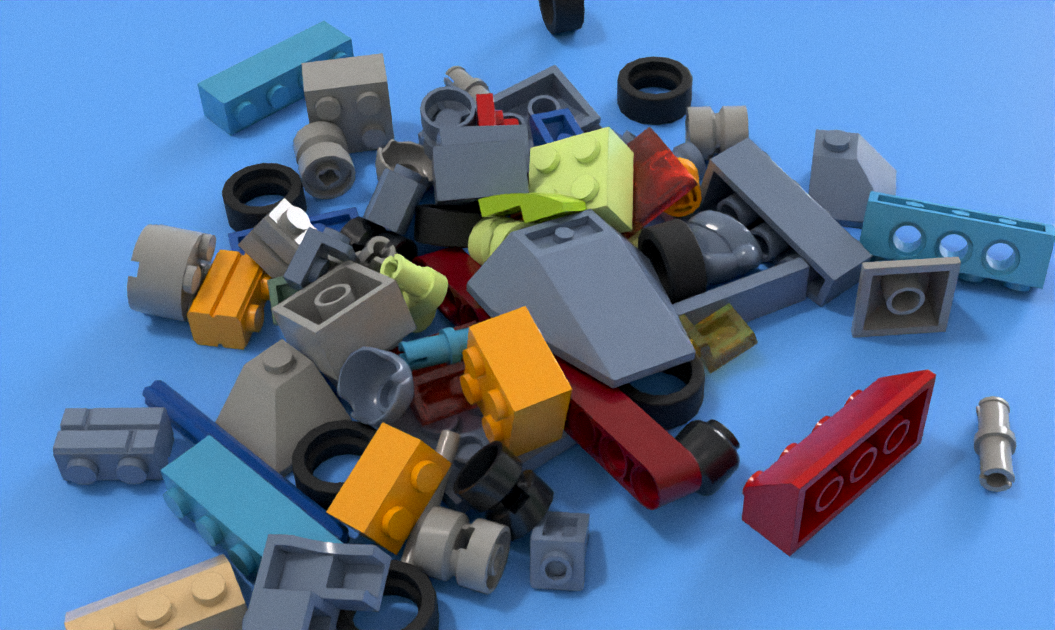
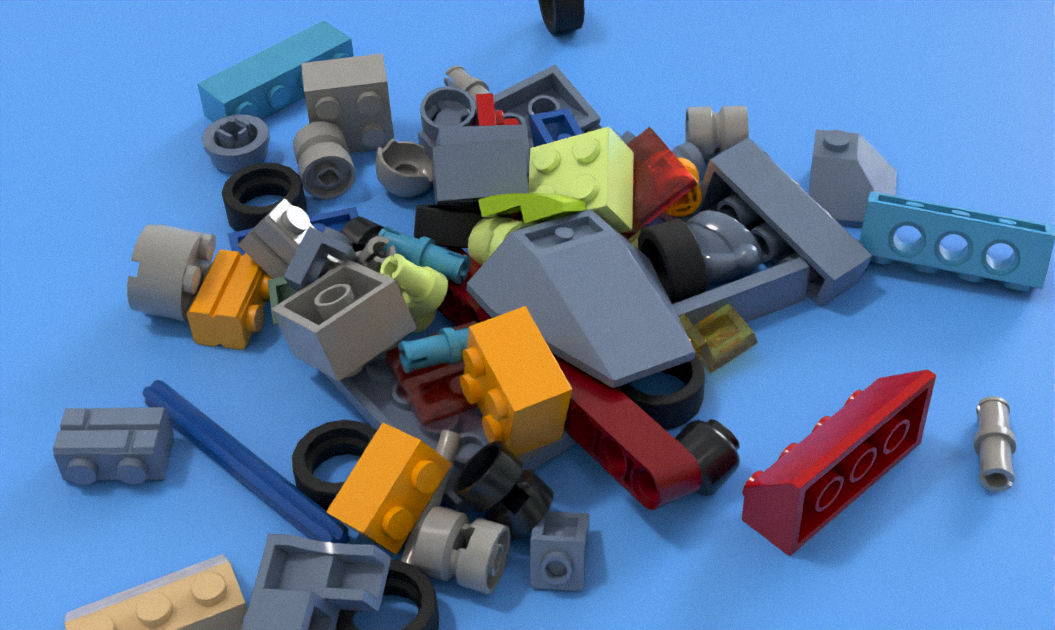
dark azure brick [160,435,344,577] -> none
light grey slope [215,339,352,477] -> none
sand blue hair [337,346,415,427] -> none
sand blue brick [363,164,426,235] -> none
black tyre [617,56,693,125] -> none
light grey slope [851,257,961,338] -> none
none -> sand blue piece [202,114,270,173]
none -> dark azure pin [378,226,471,285]

